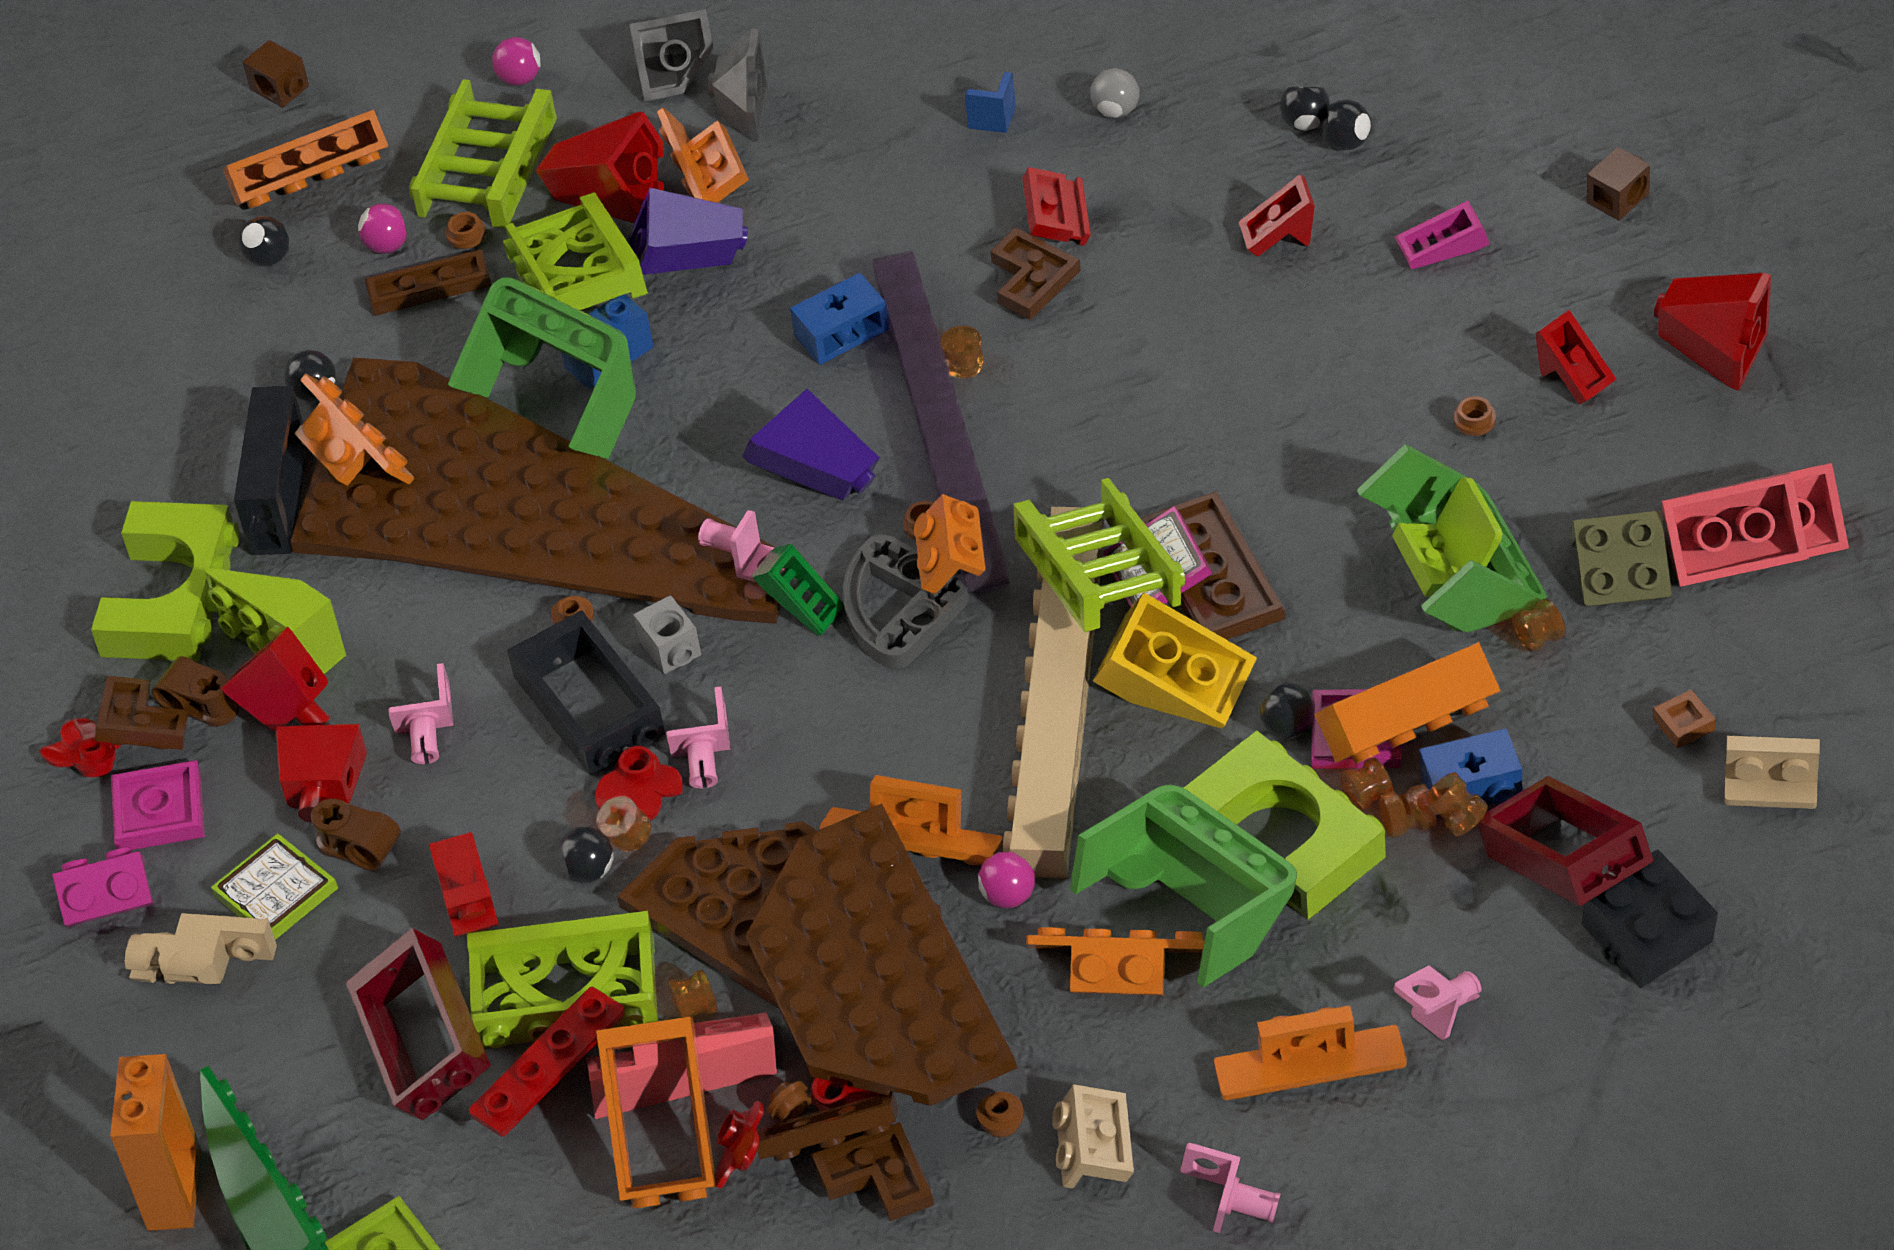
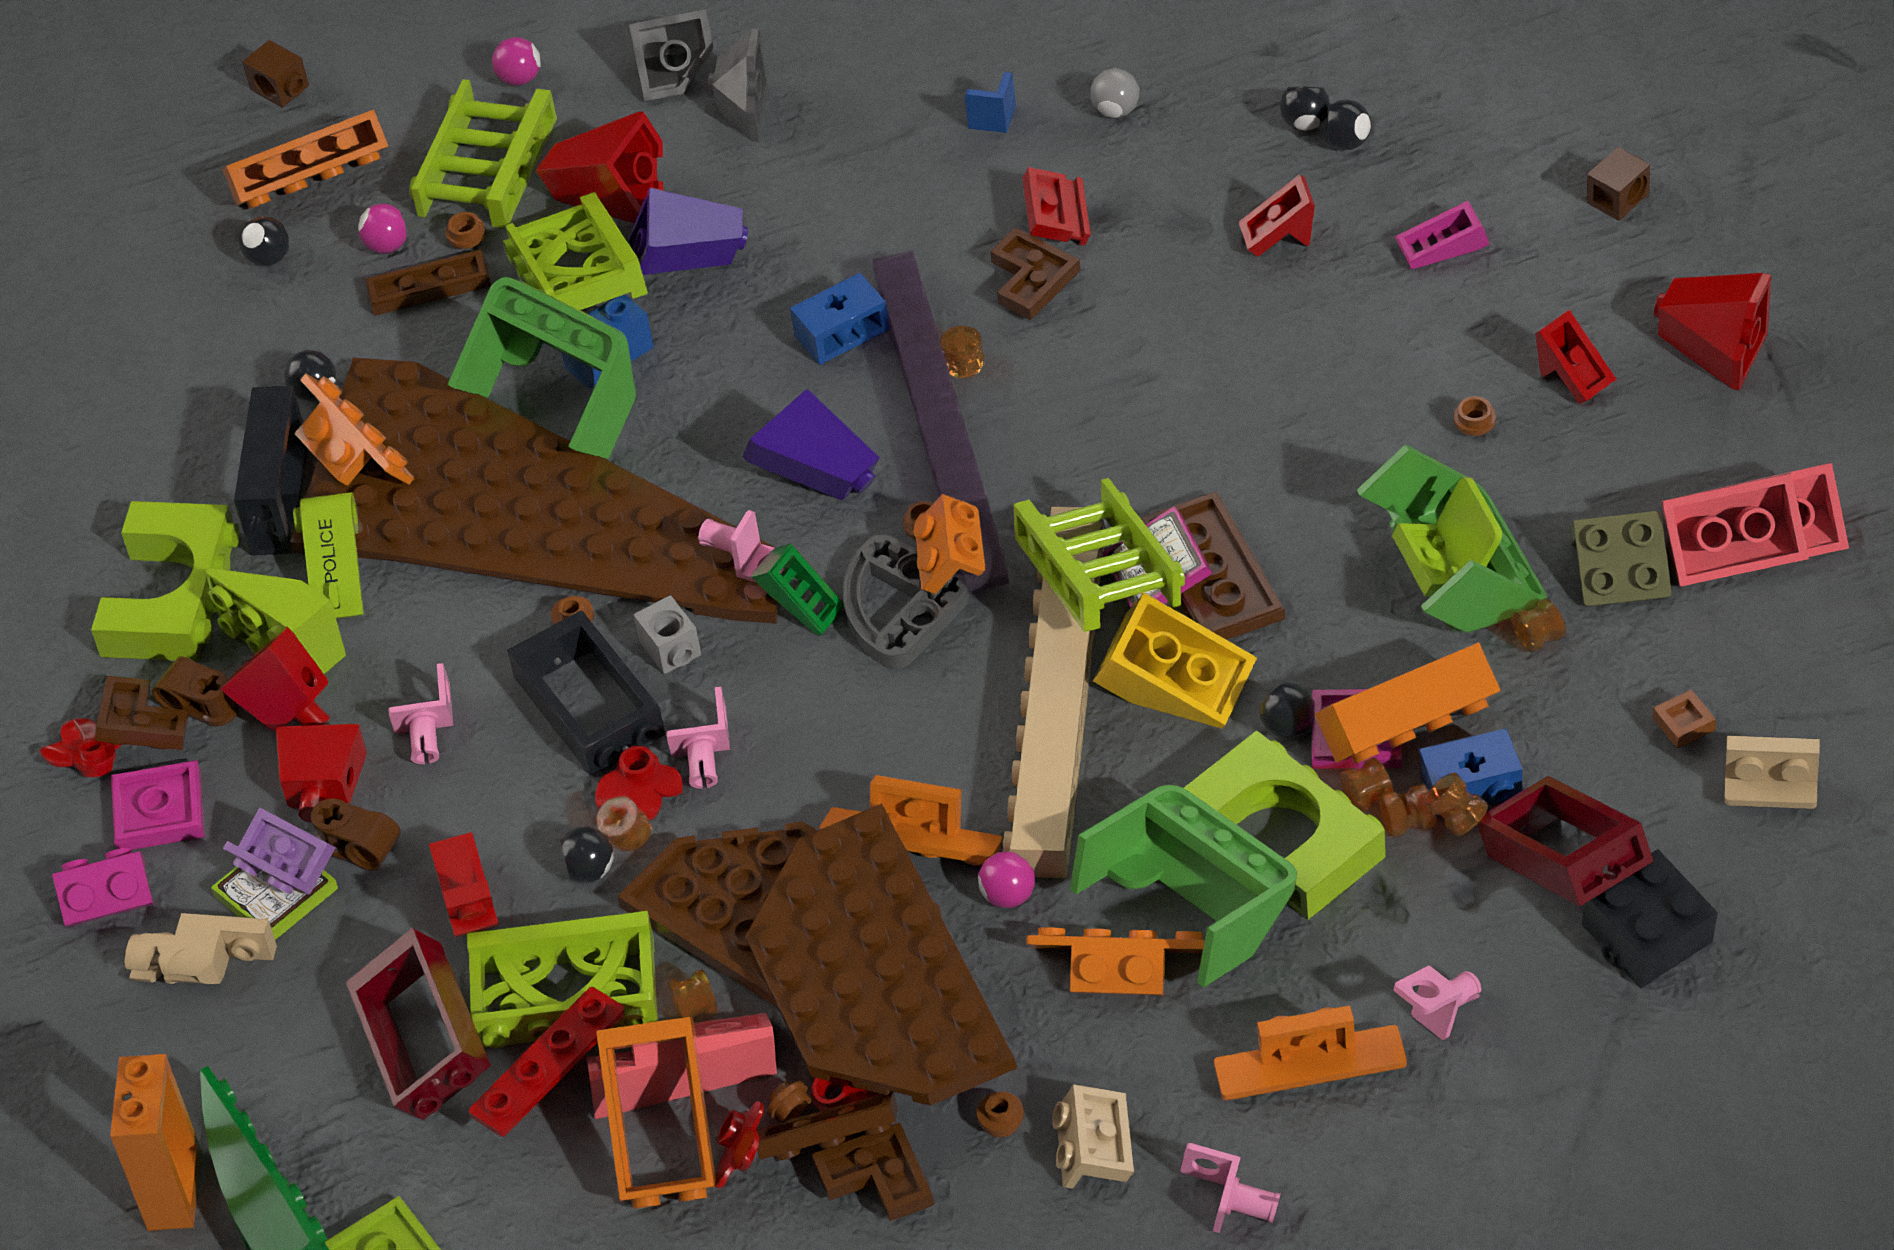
orange bracket [657,107,749,203] -> none
none -> medium lavender bracket [223,807,335,895]
none -> lime door [293,492,364,619]

